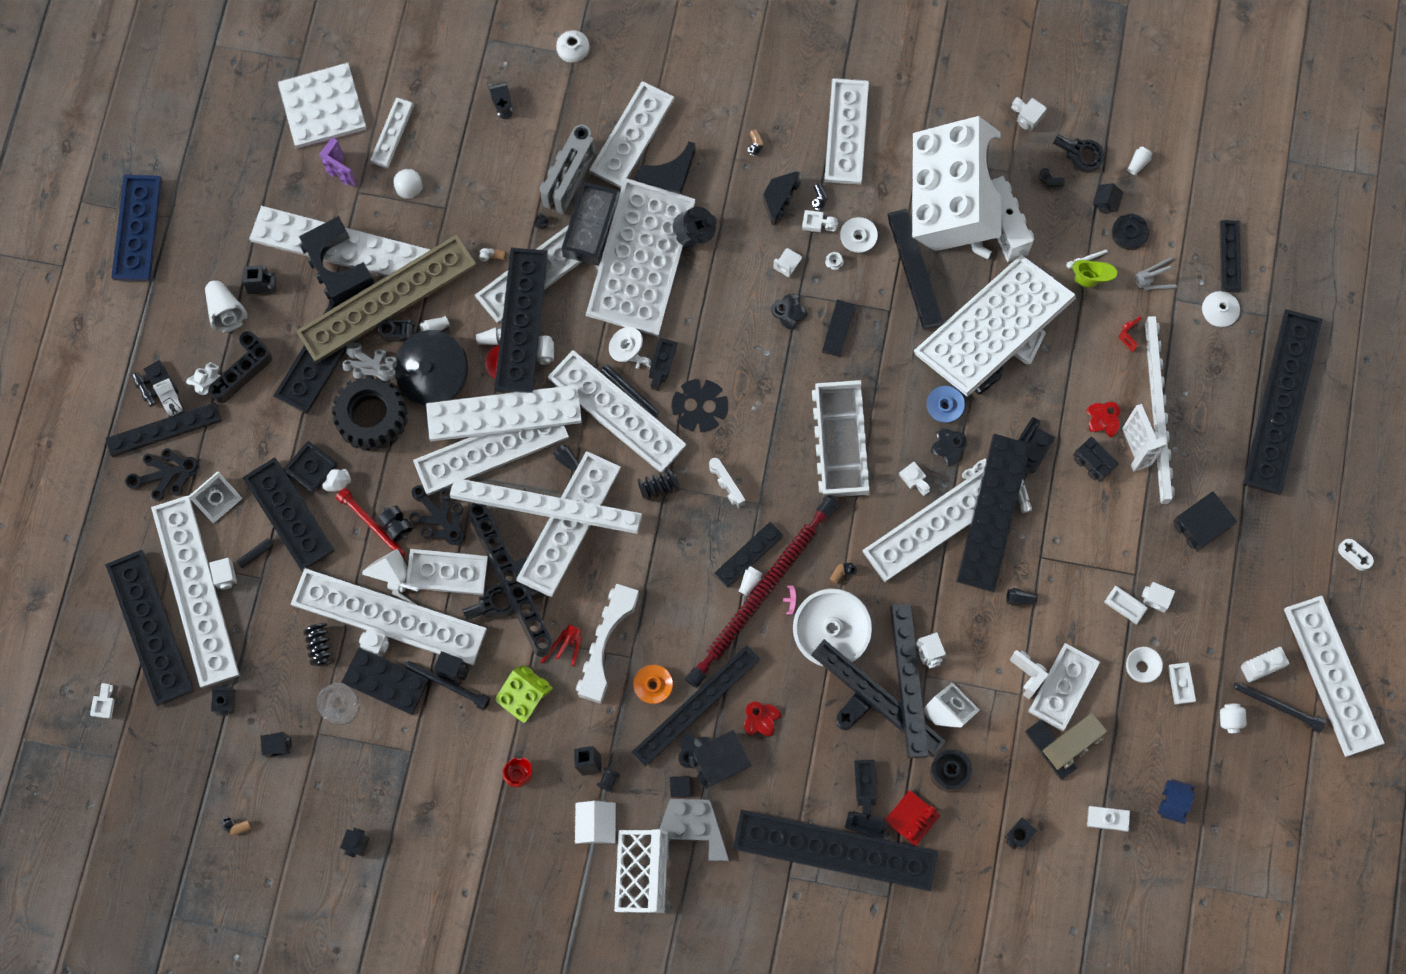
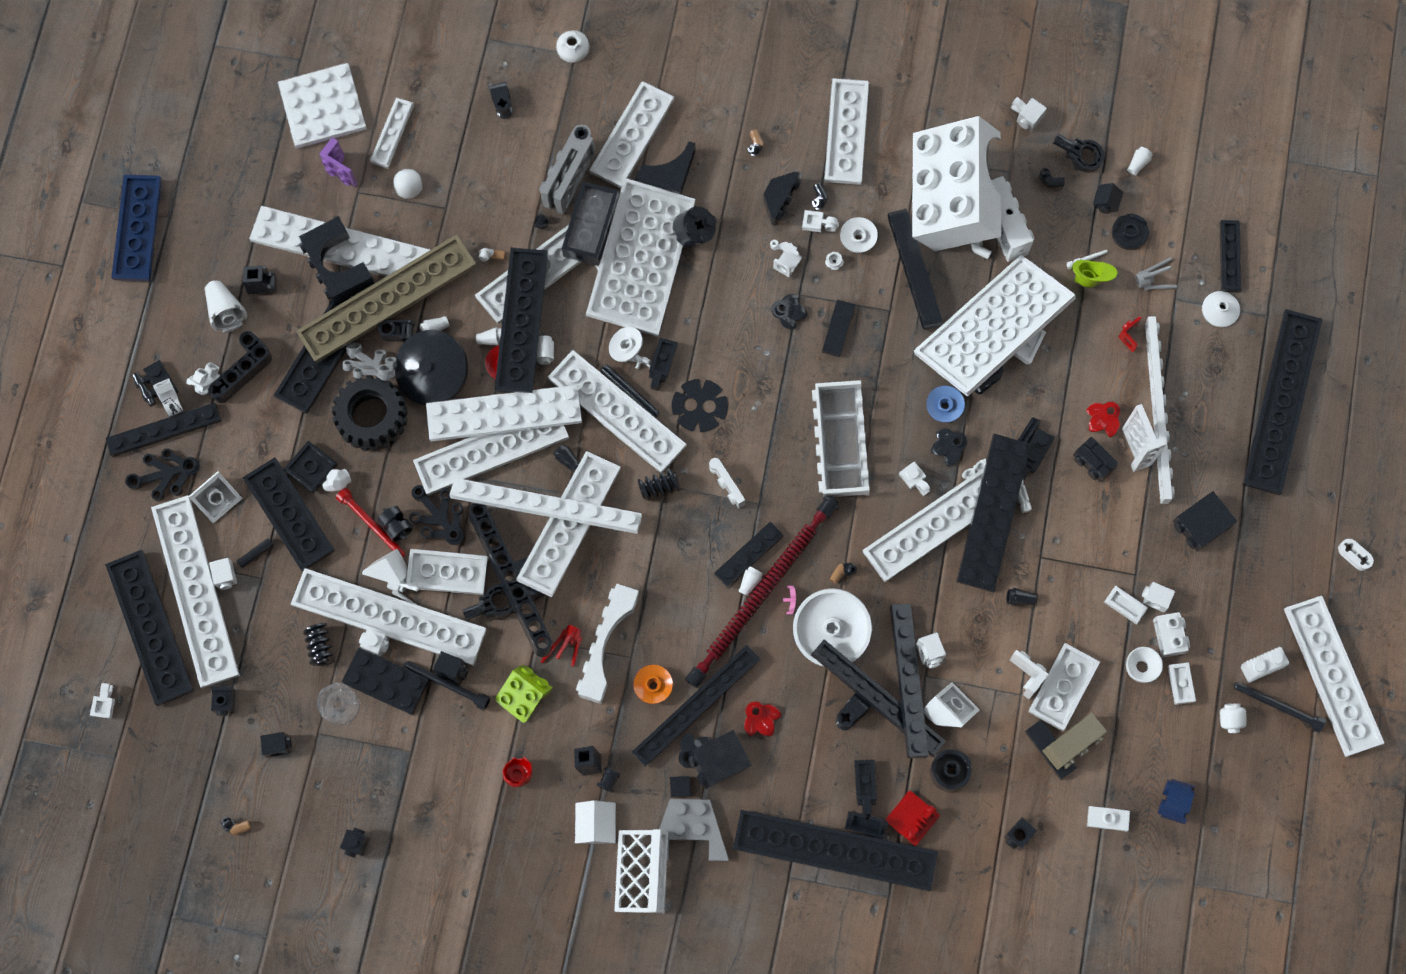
none -> white piece [770,240,799,257]
none -> white brick [1153,612,1190,658]

